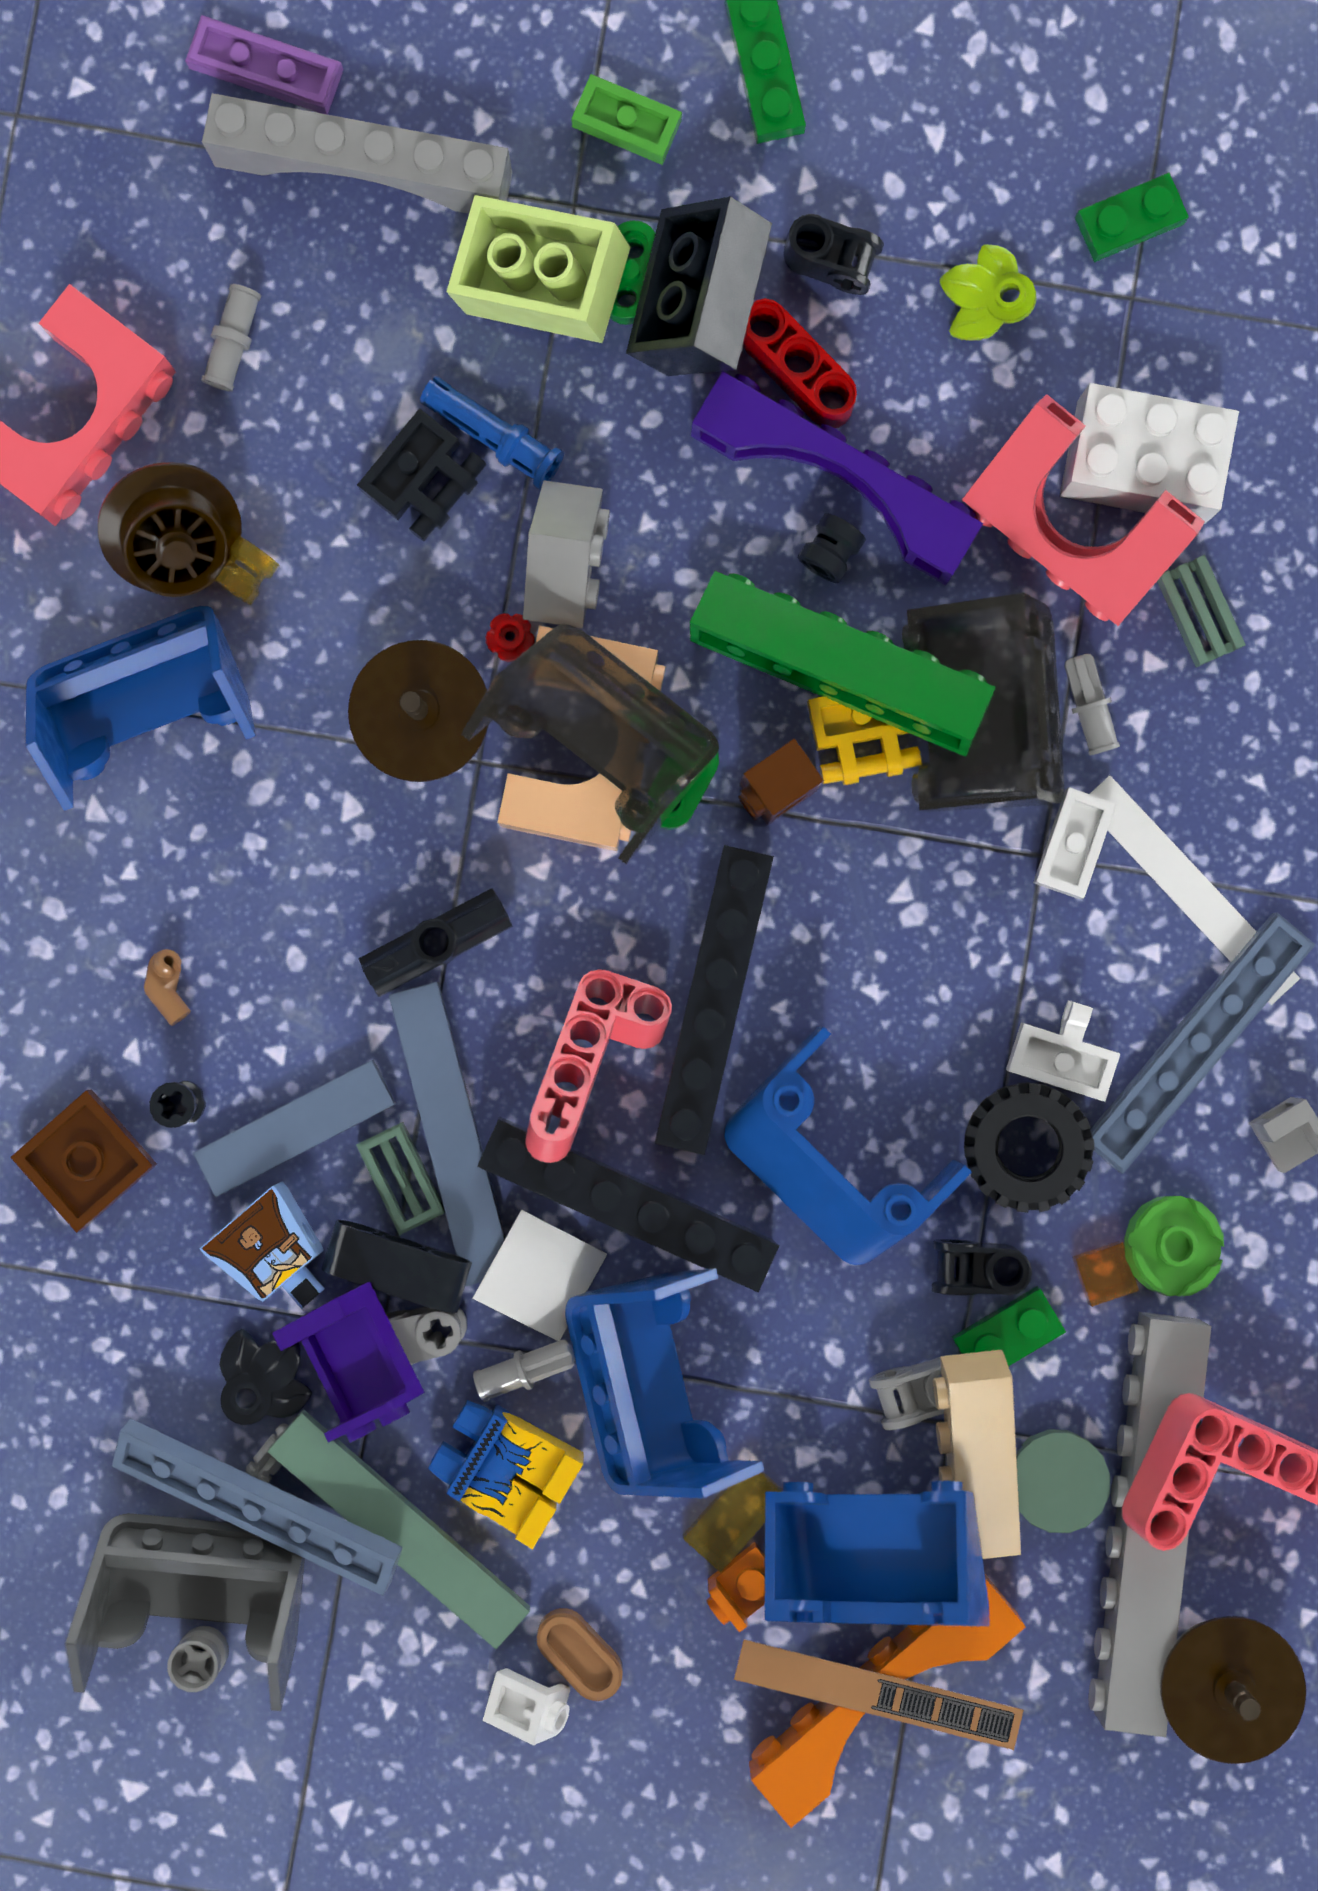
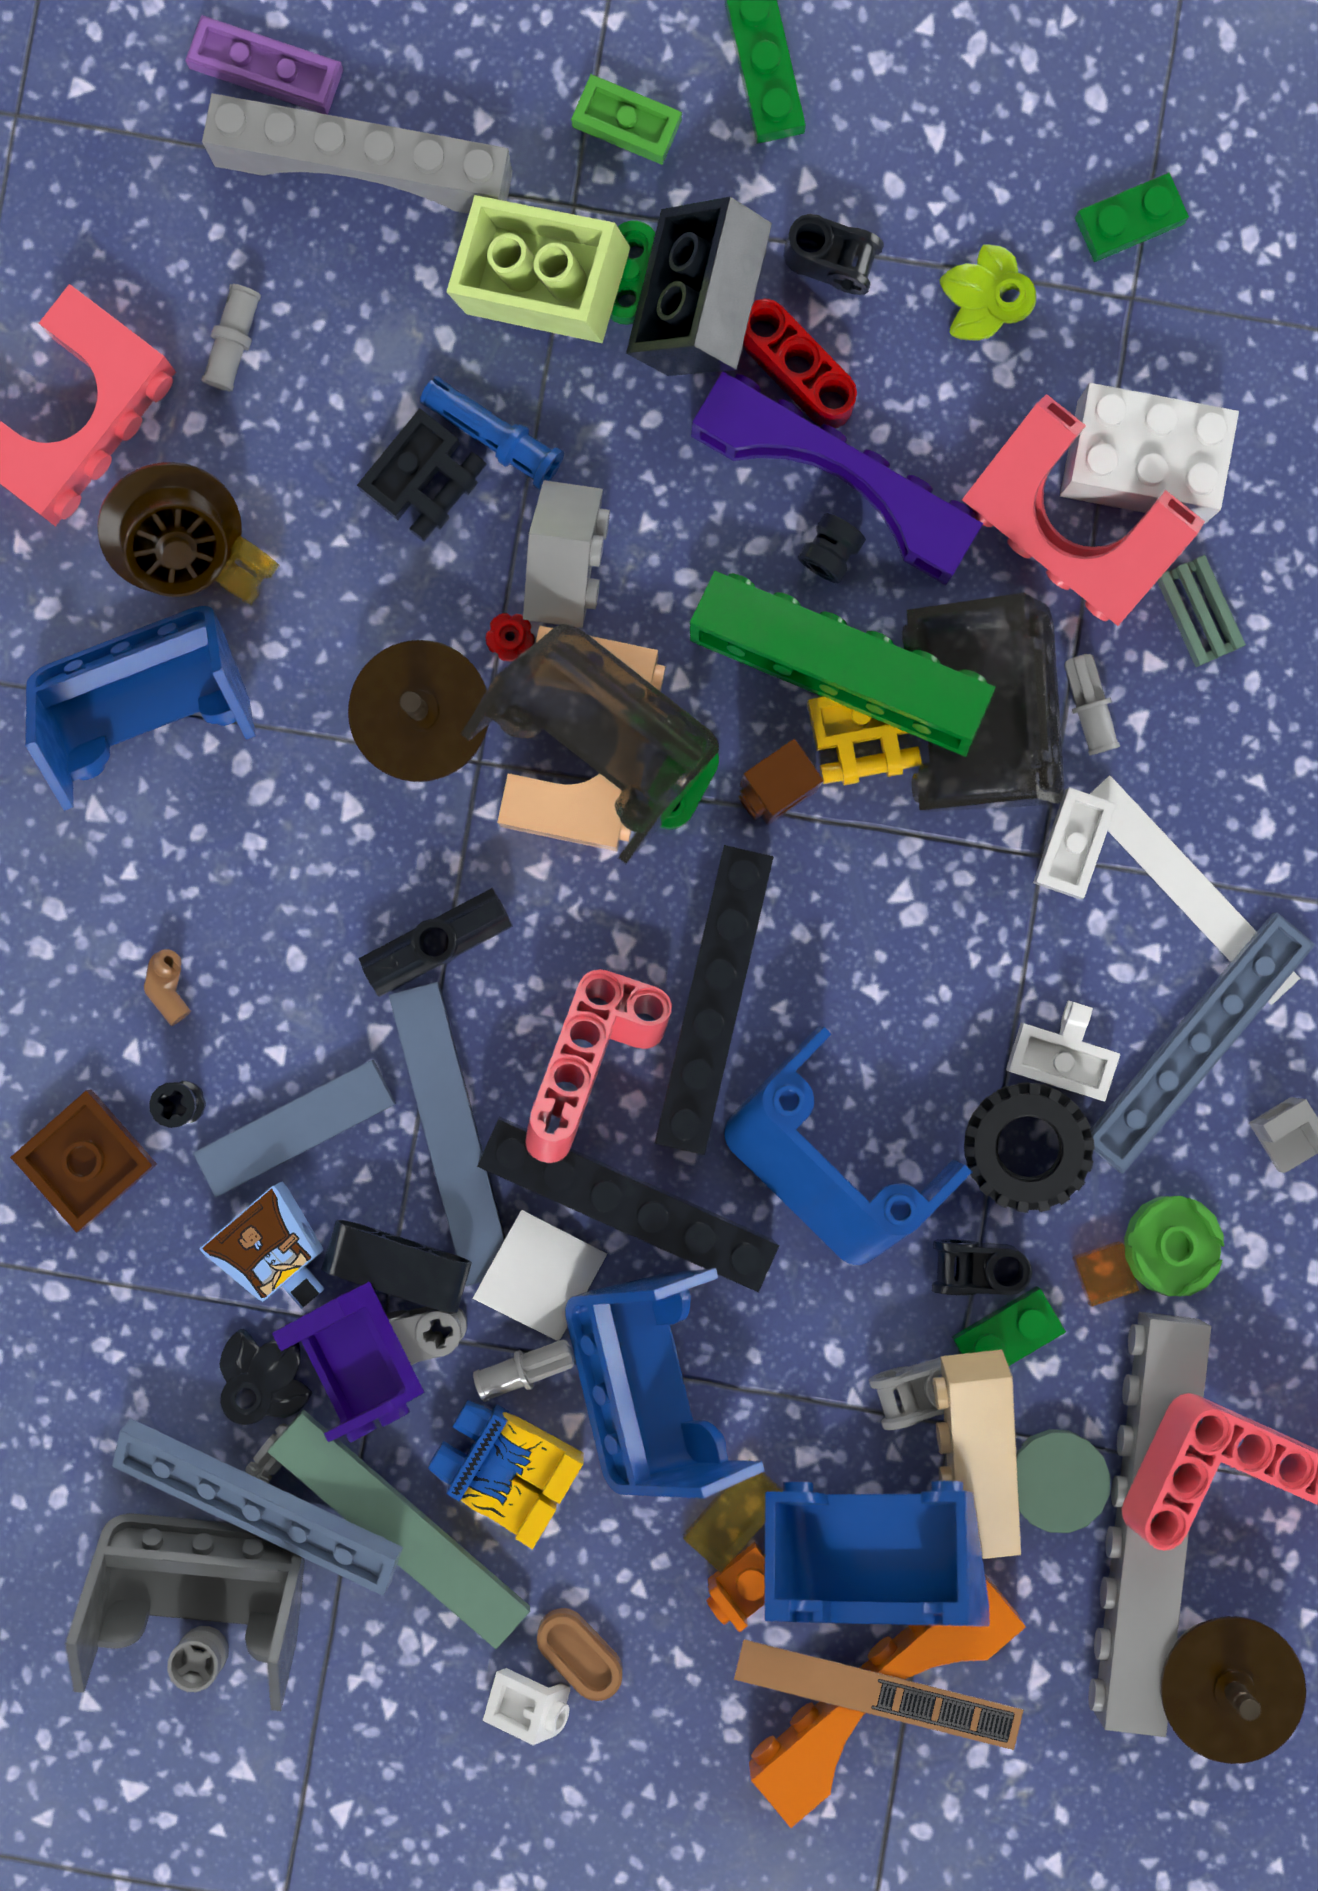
sand green tile [356,1122,445,1235] -> none

